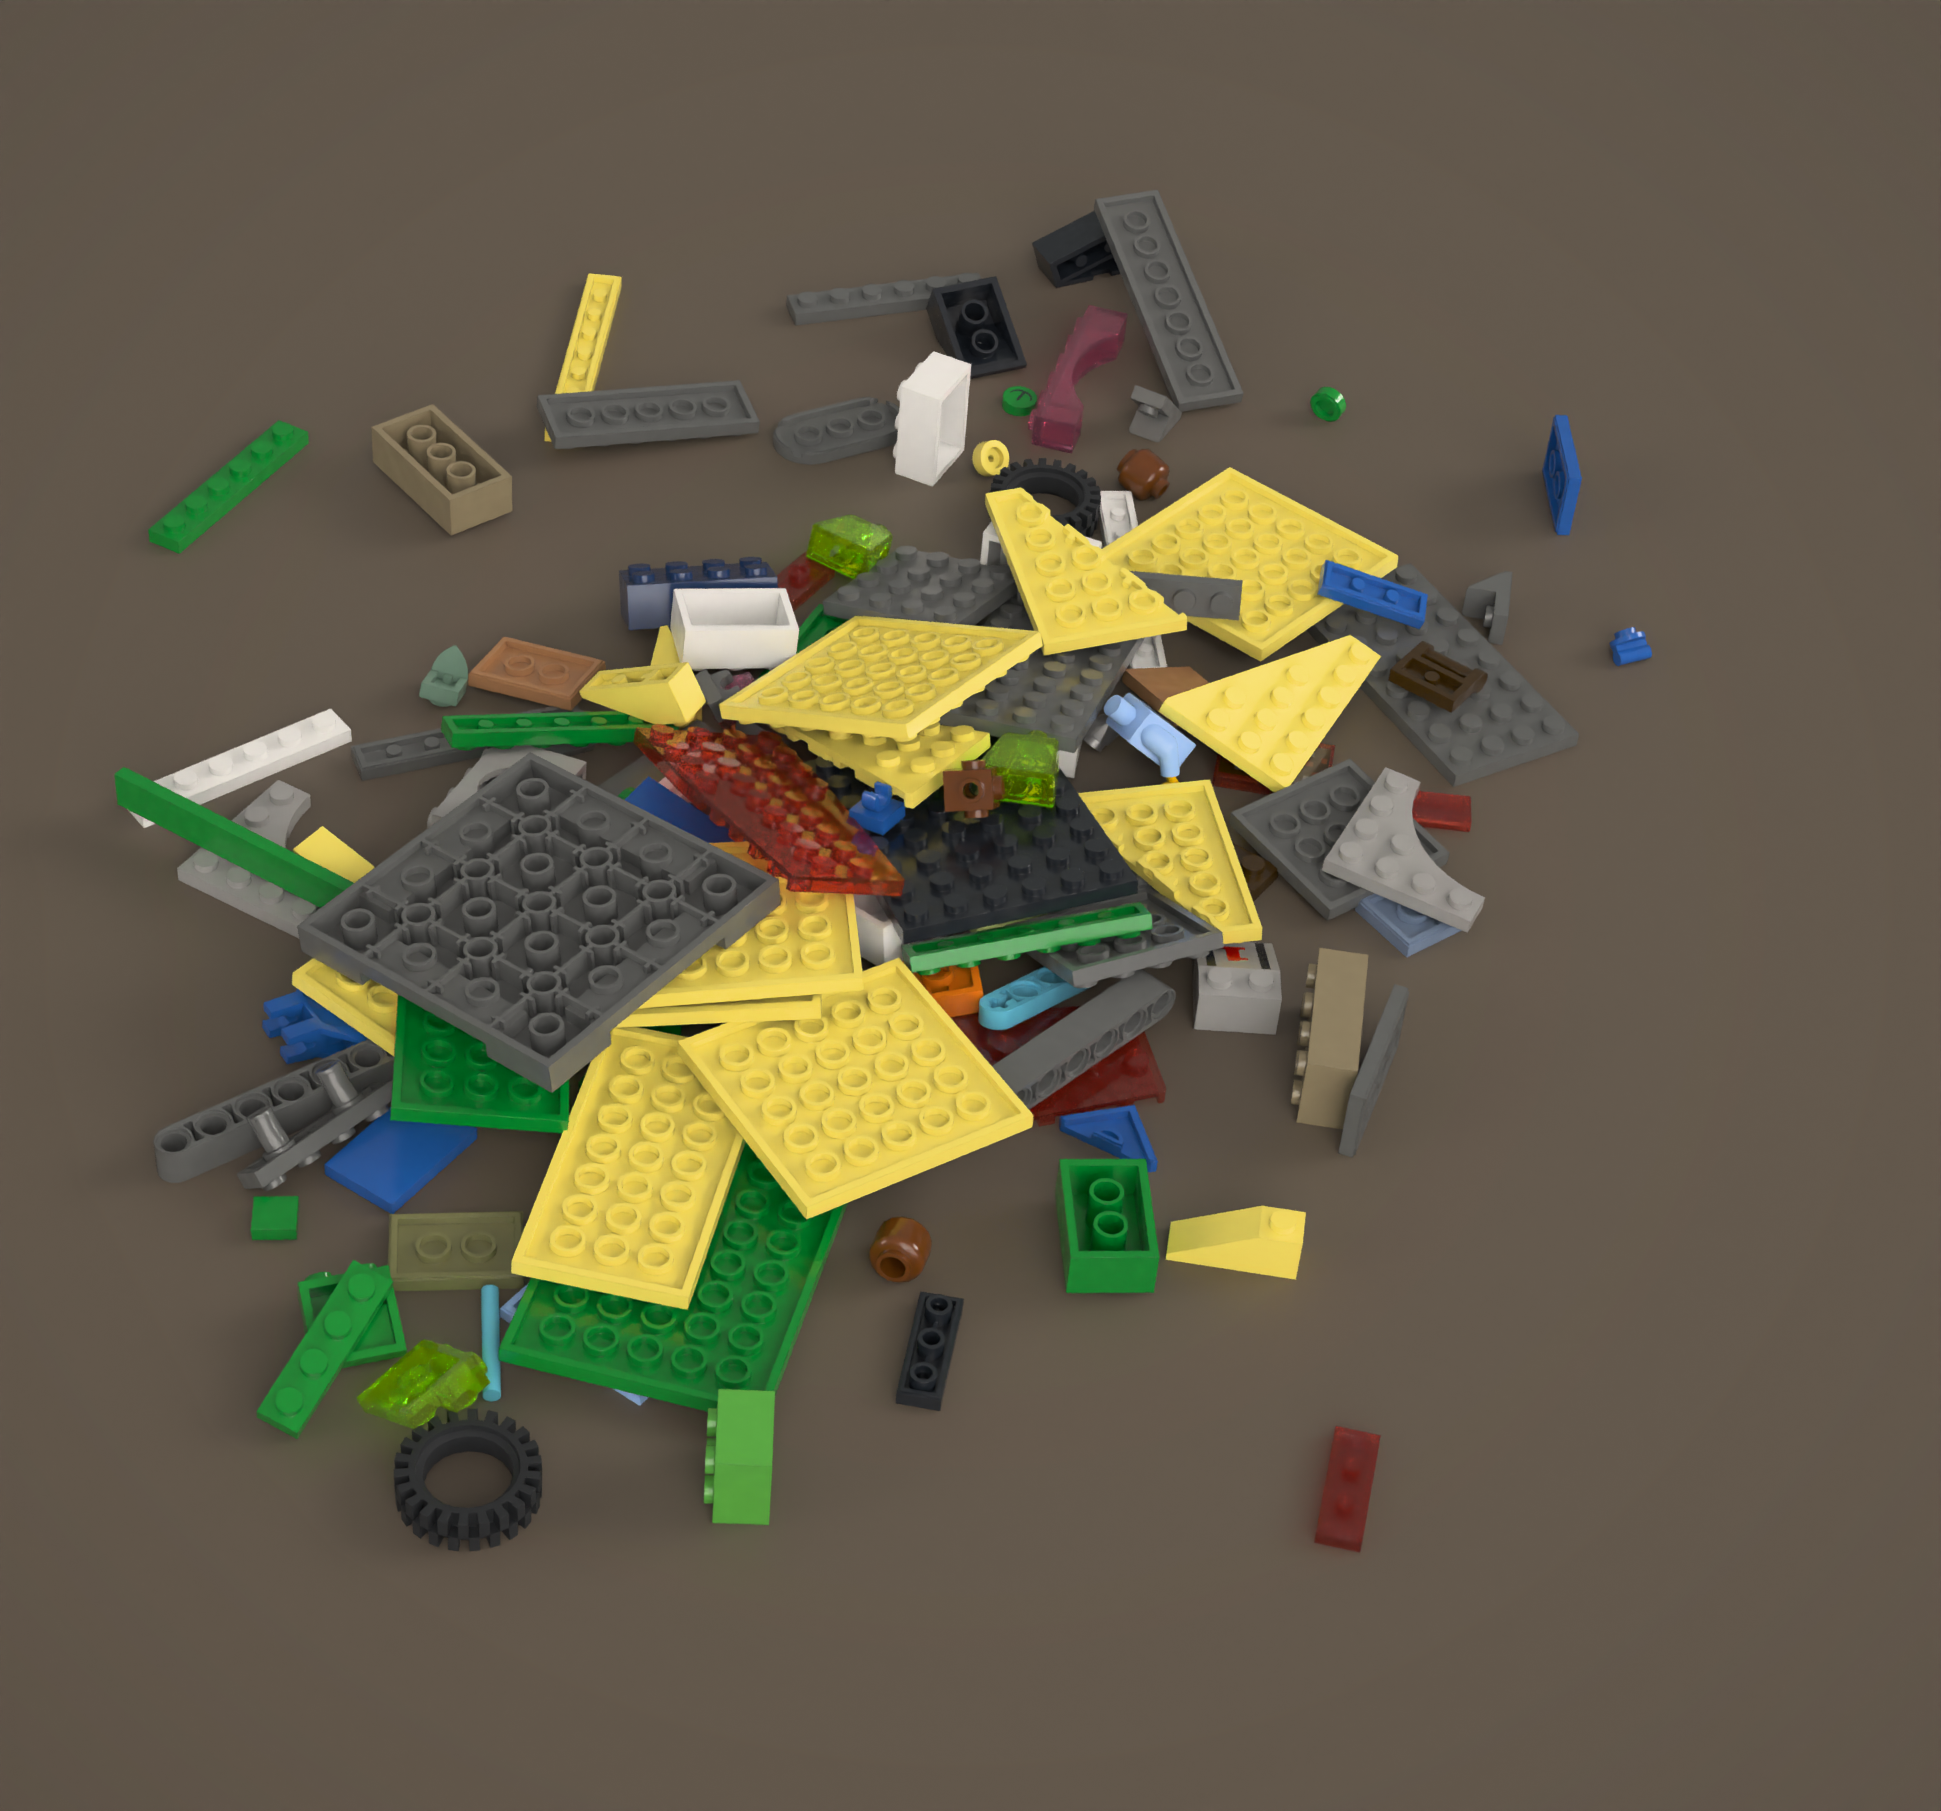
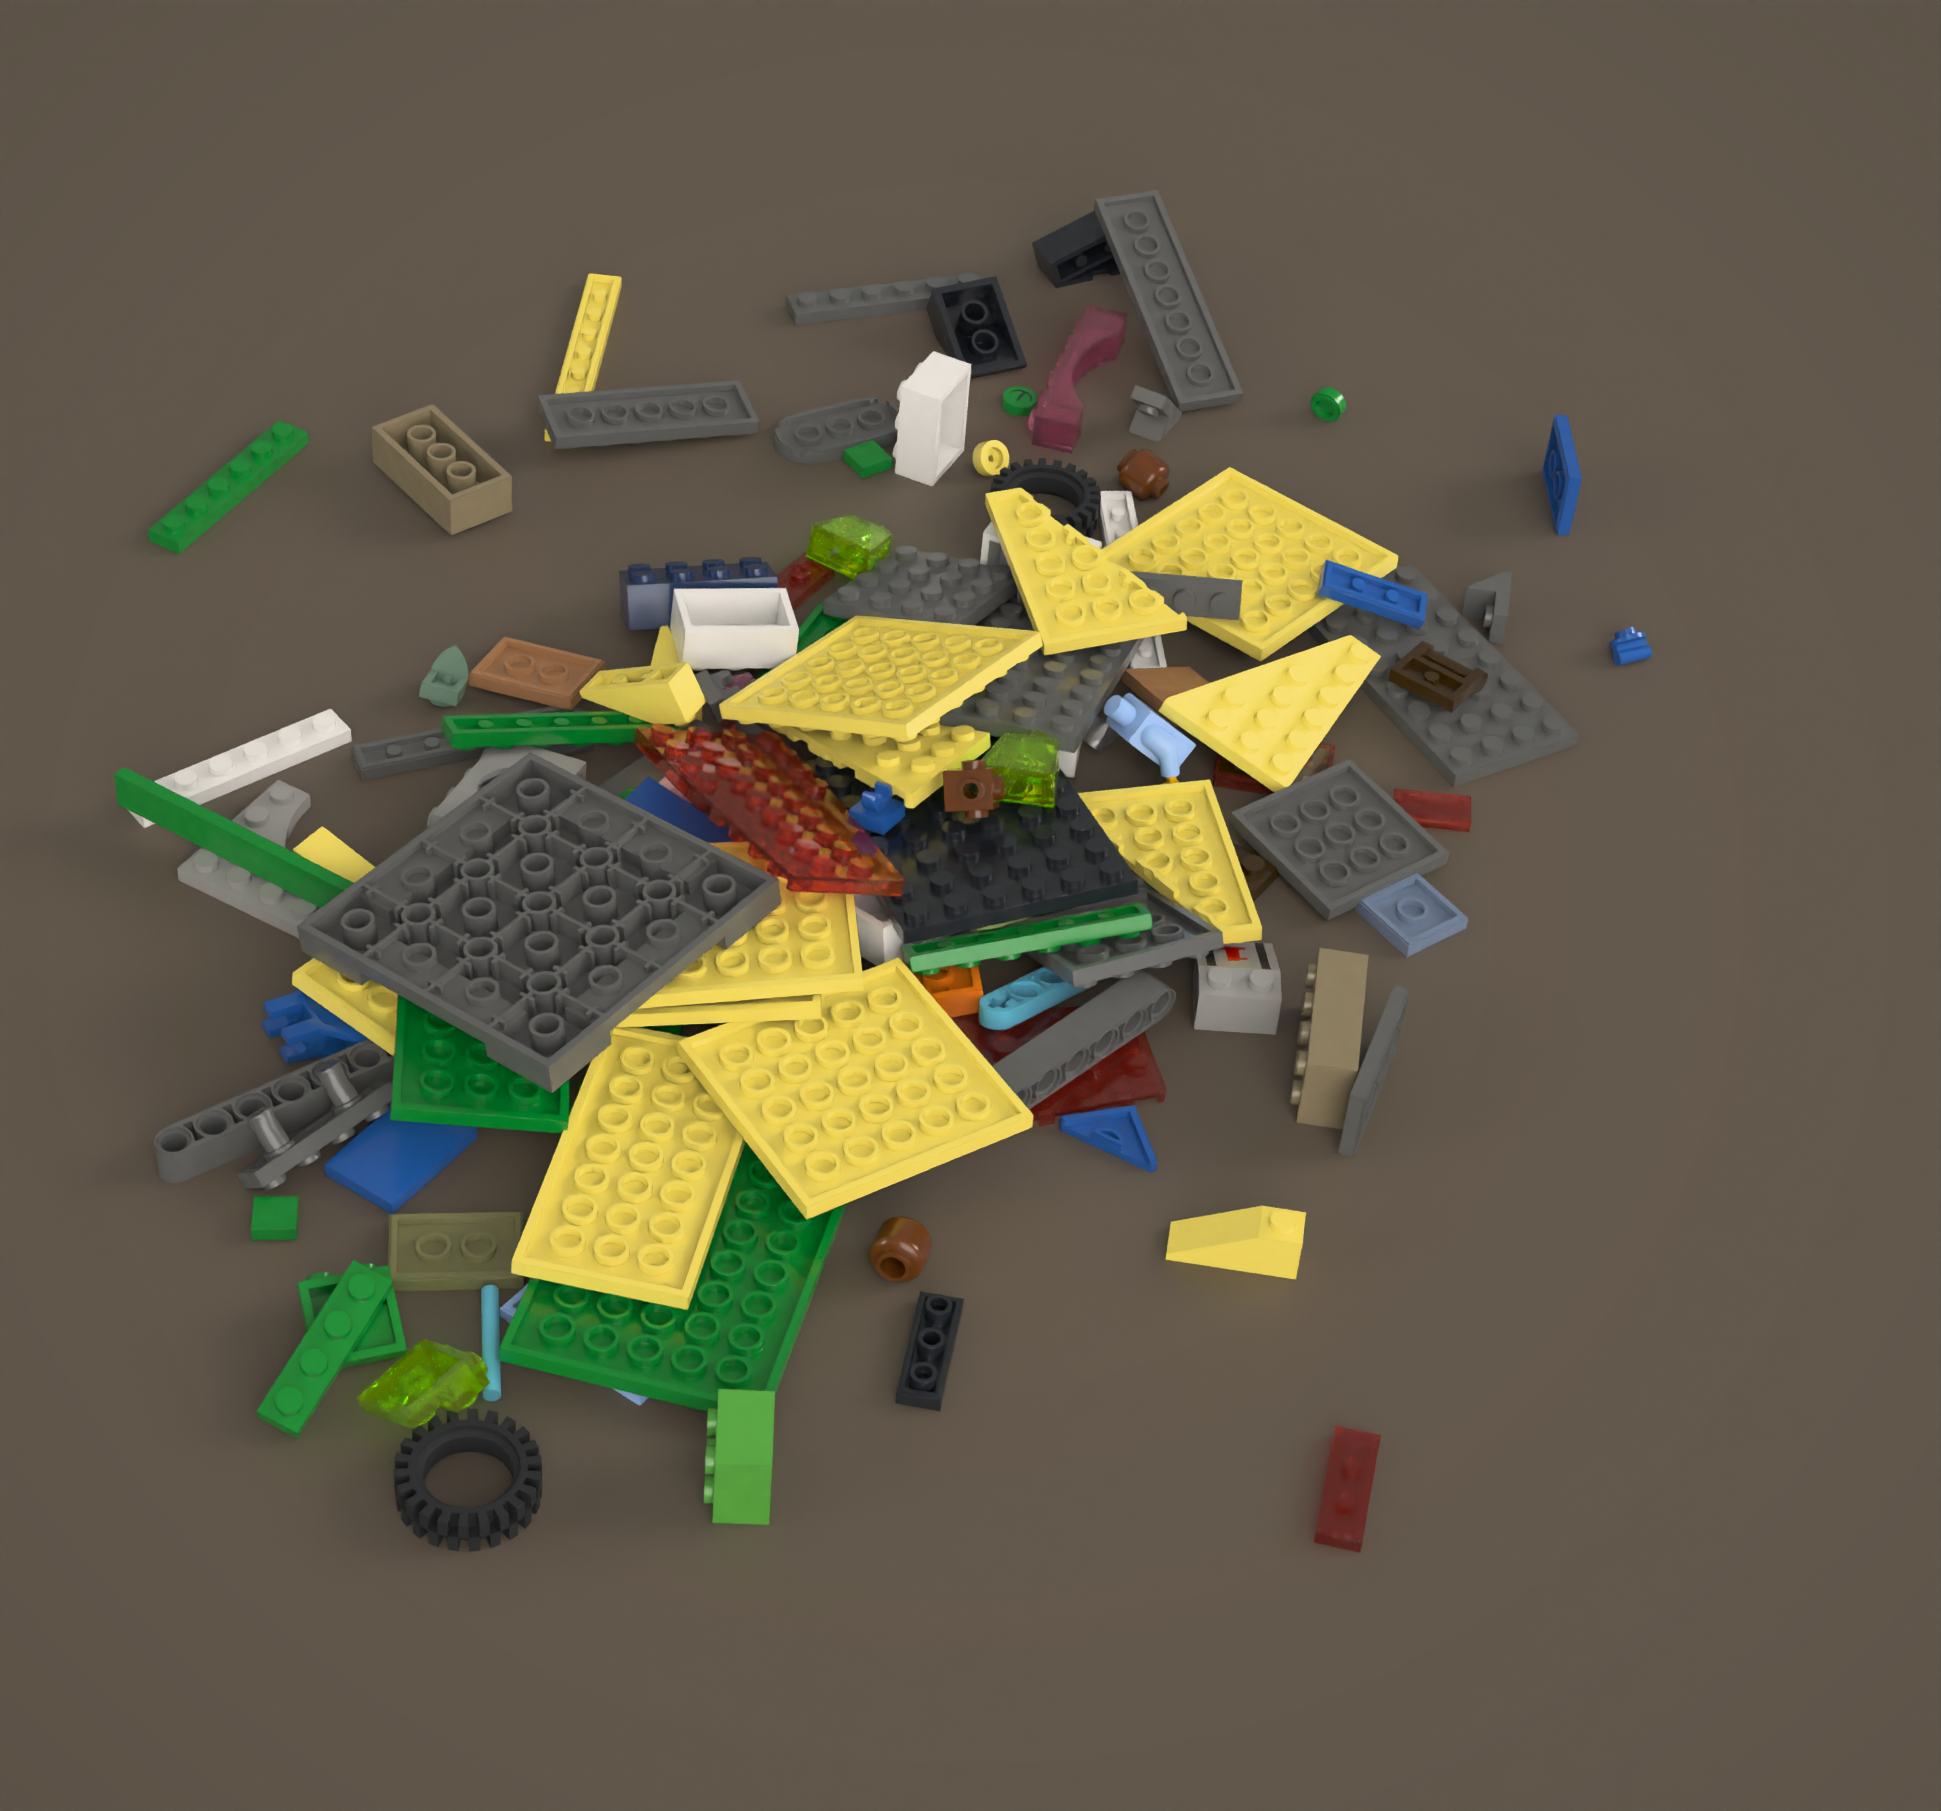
green brick [1055,1159,1160,1293] -> none
light grey plate [1322,767,1485,933] -> none
none -> green tile [843,440,892,478]

